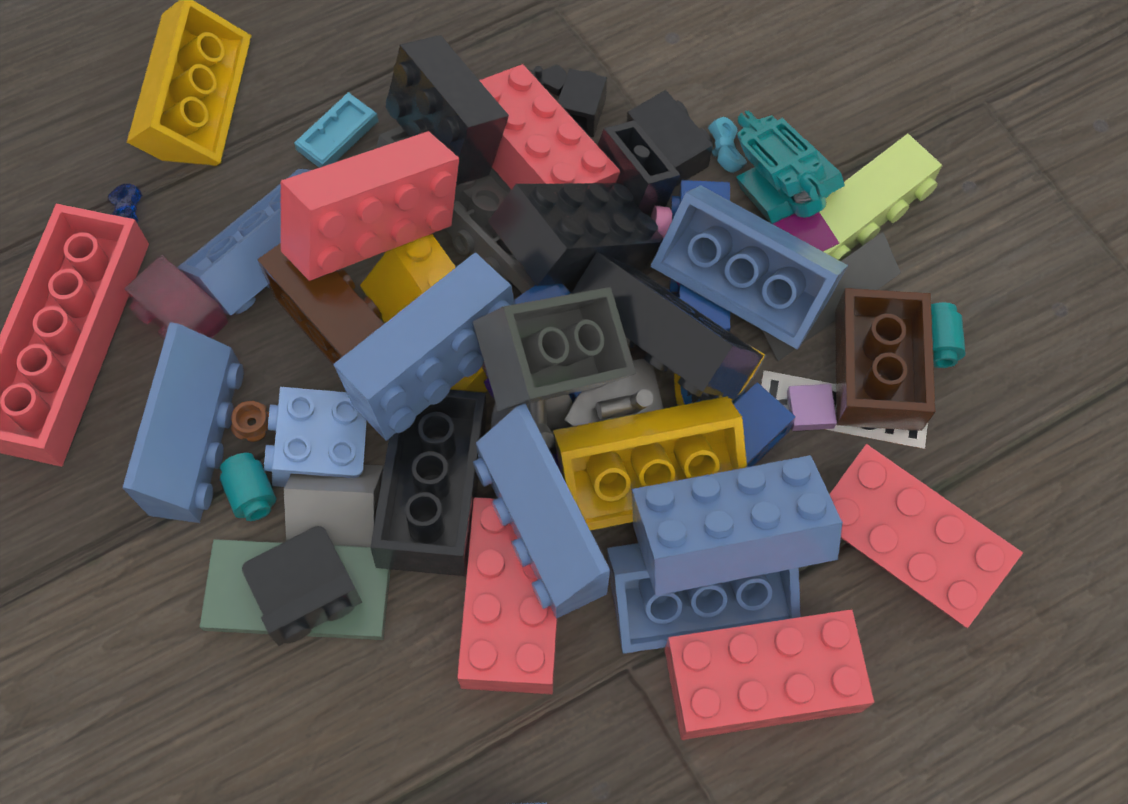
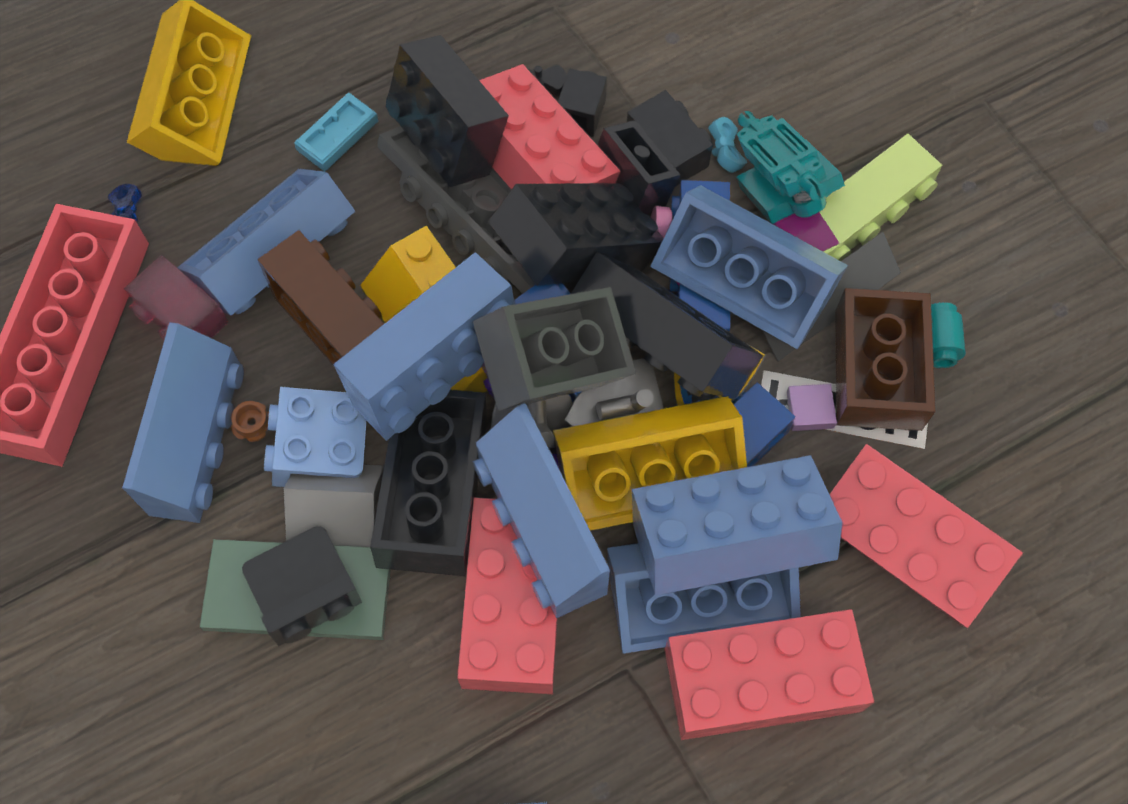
teal brick [220,453,277,521] -> none
coral brick [281,131,459,281] -> none

